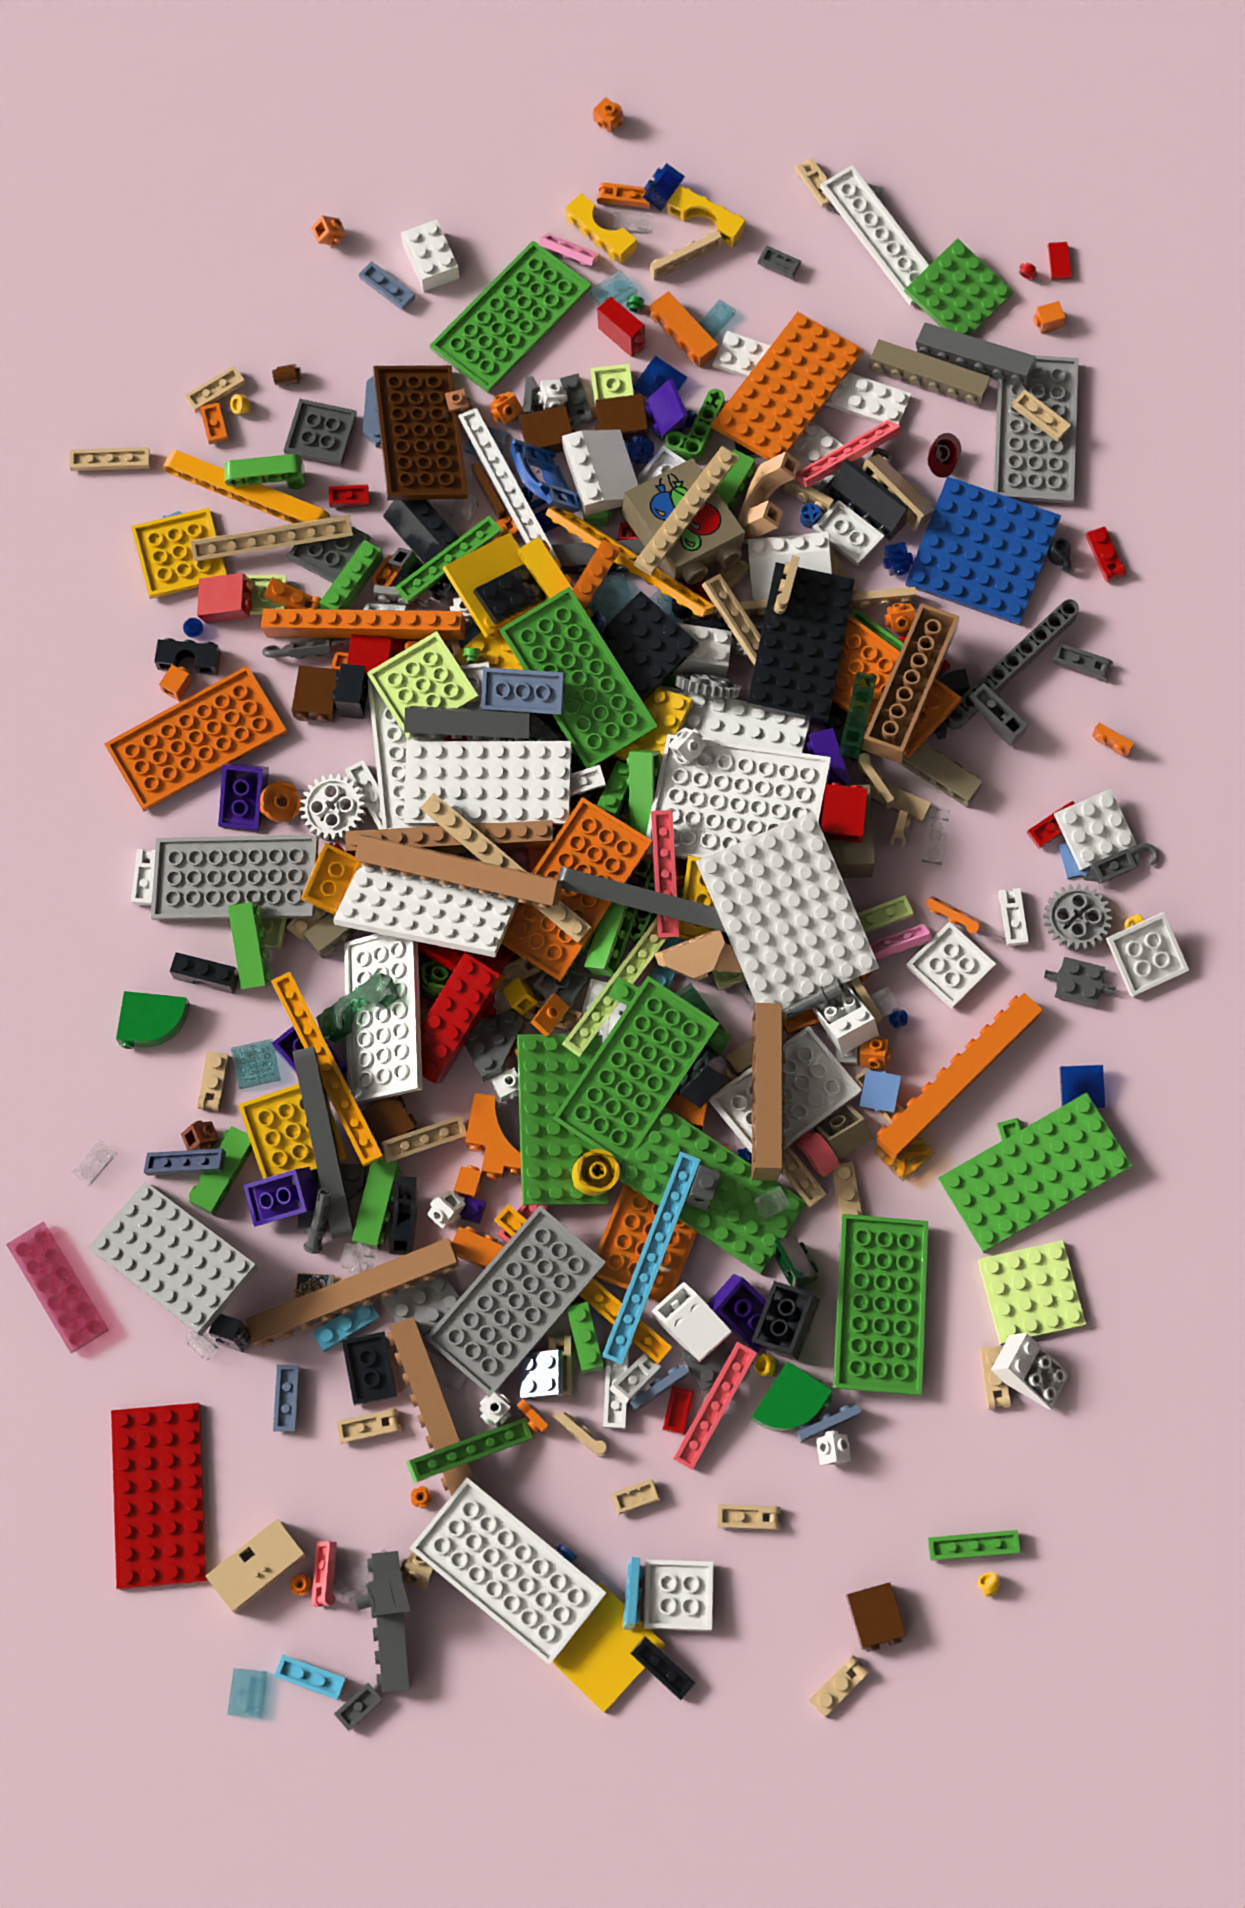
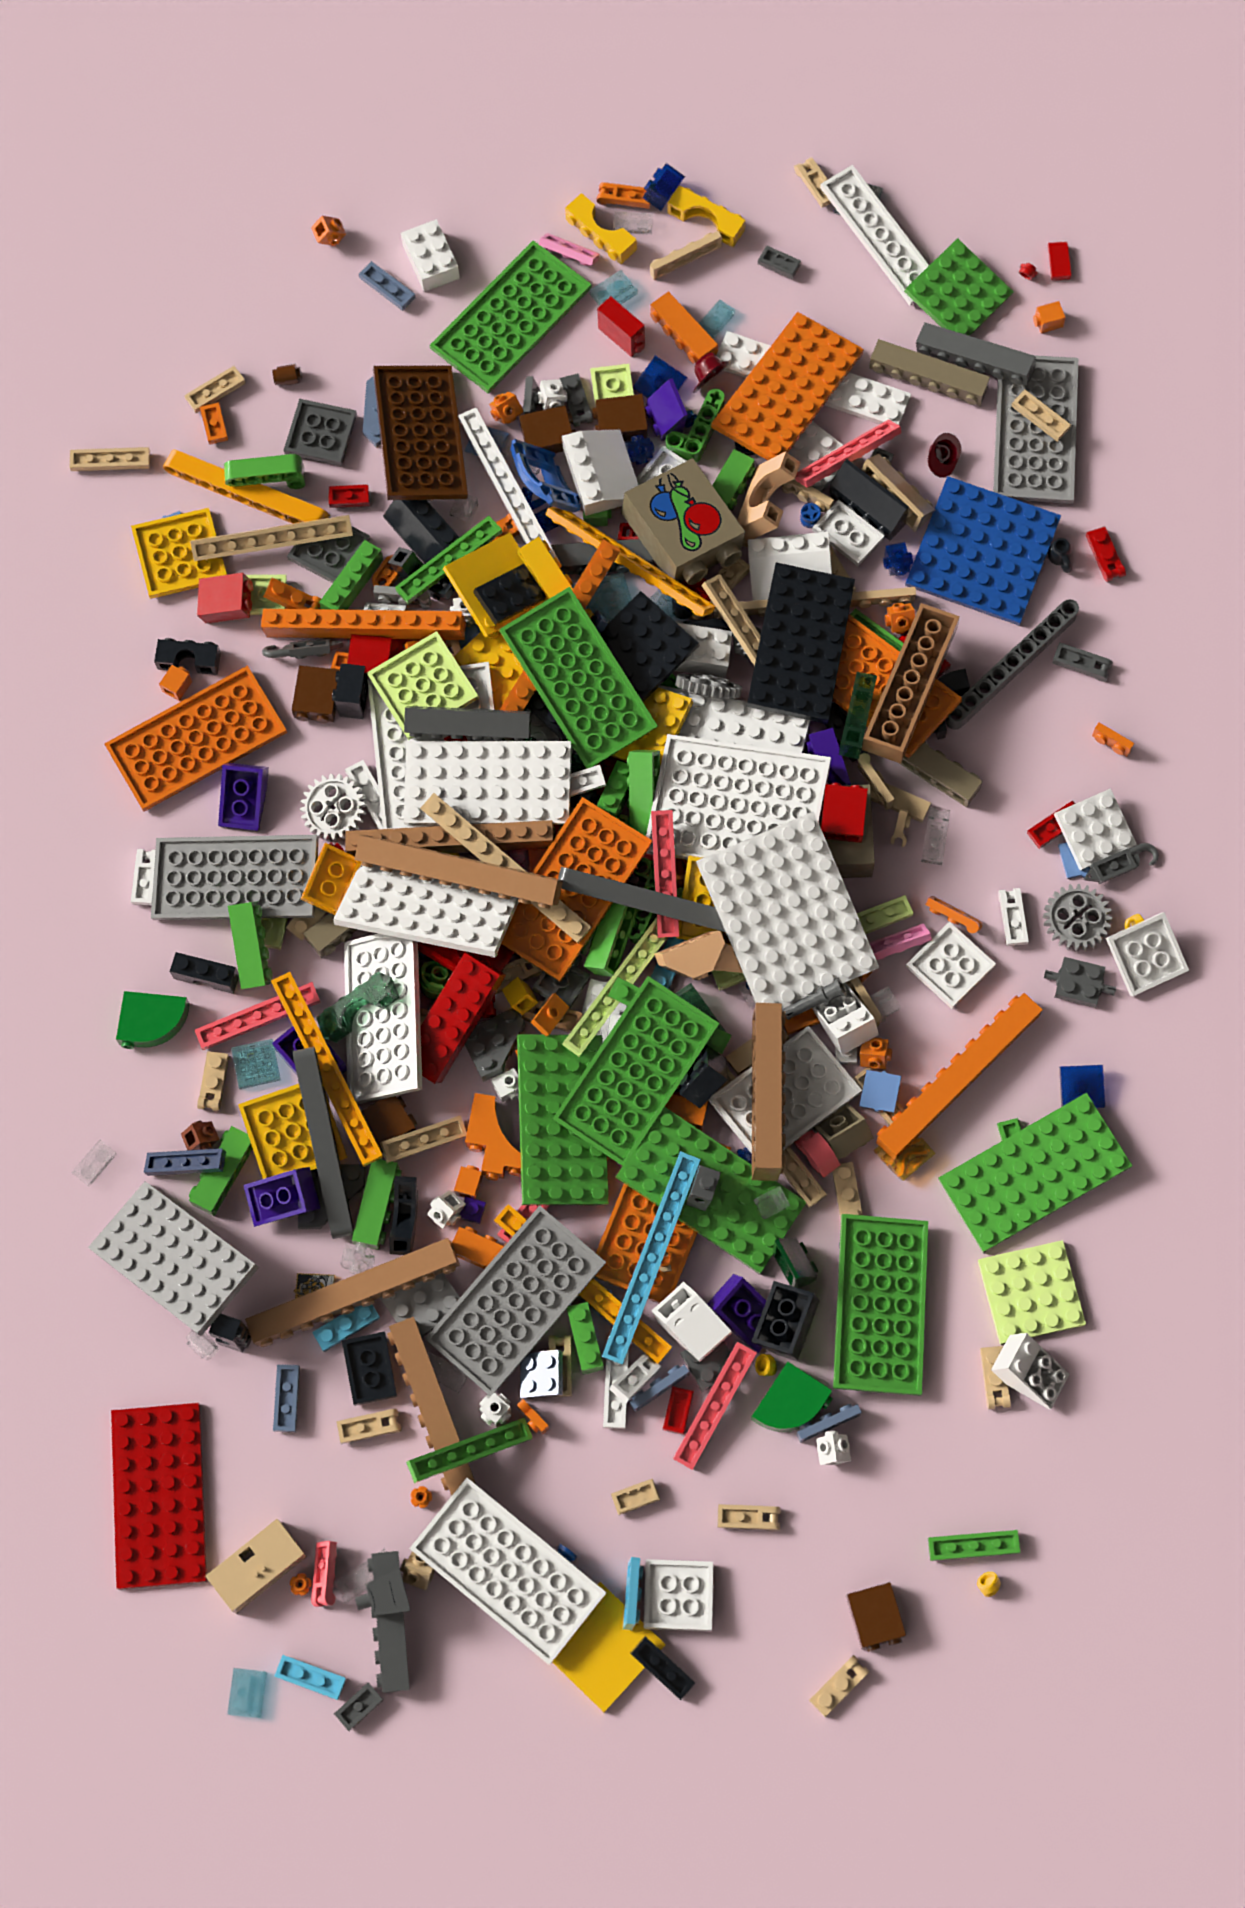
clear pink plate [6,1221,109,1354] -> none
clear blue plate [183,618,204,638] -> none
yellow tile [230,394,251,414] -> none
orange plate [260,781,302,823] -> none
dark grey pin [303,1189,332,1254] -> none
nougat bracket [445,389,472,414] -> none
bright green plate [462,648,482,662] -> none
reddish brown tile [471,462,506,520] -> none
sand blue plate [481,667,565,715] -> none
tan plate [553,1410,607,1457] -> none
yellow brick [572,1149,620,1196] -> none
orange brick [593,97,623,133] -> none
green plate [626,296,645,313] -> none
tan plate [634,446,739,576] -> none
white brick [668,728,706,763] -> none
tan plate [774,555,800,614] -> none
clear blue plate [889,1008,908,1029] -> none
dark grey slope [969,683,1028,747] -> none
none -> coral plate [194,982,321,1050]
none -> dark red piece [693,352,729,393]

